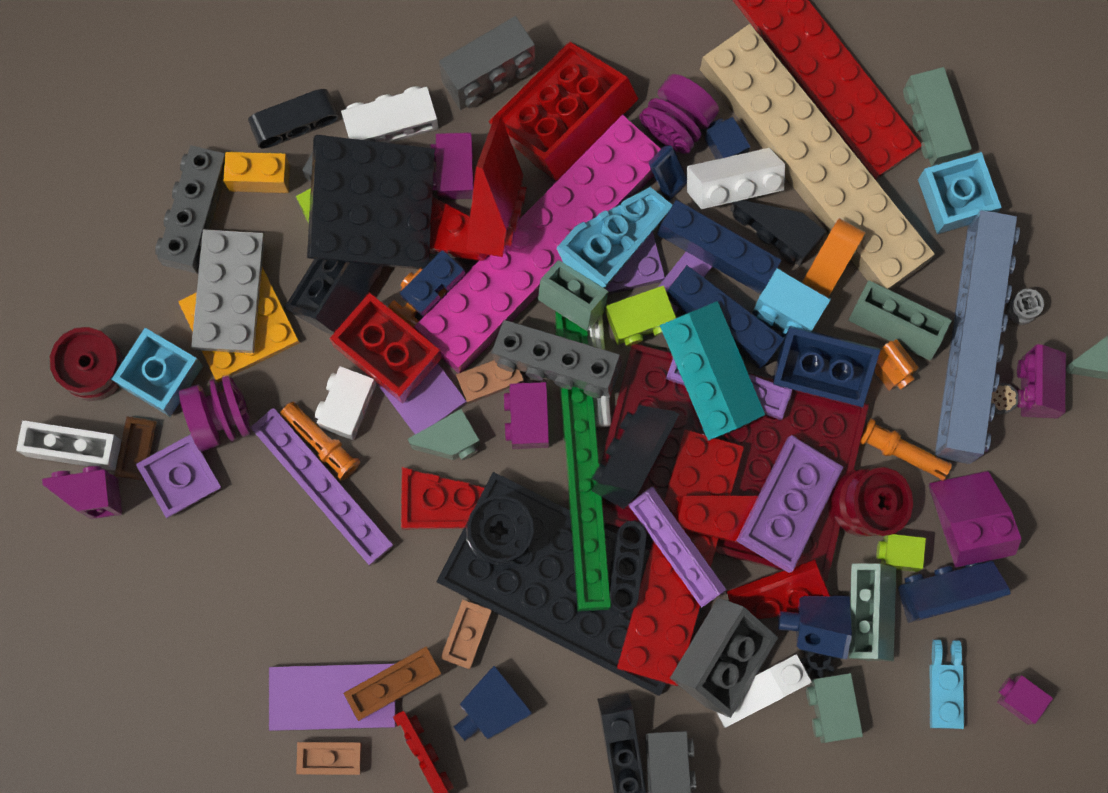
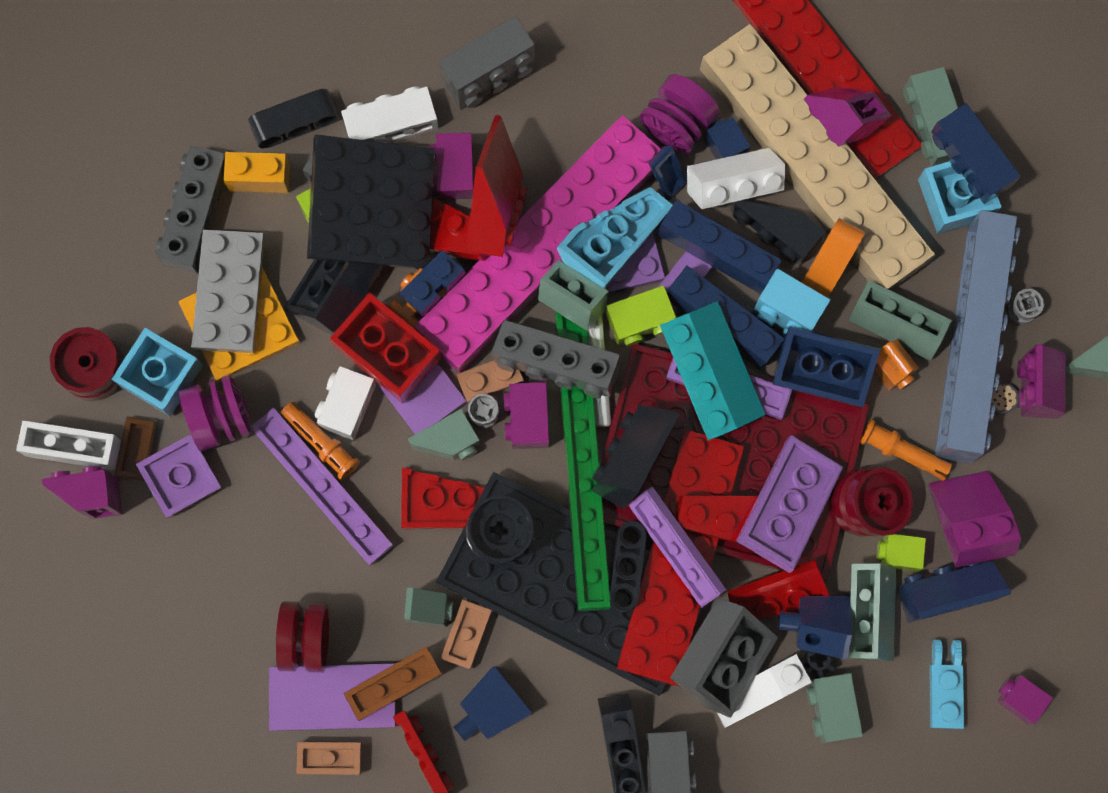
red slope [488,42,638,181] -> none
none -> dark red wheel [276,601,330,673]
none -> sand green slope [404,587,453,627]
none -> light grey wheel [468,394,499,429]
none -> magenta slope [804,87,892,147]
none -> dark blue brick [931,103,1020,204]

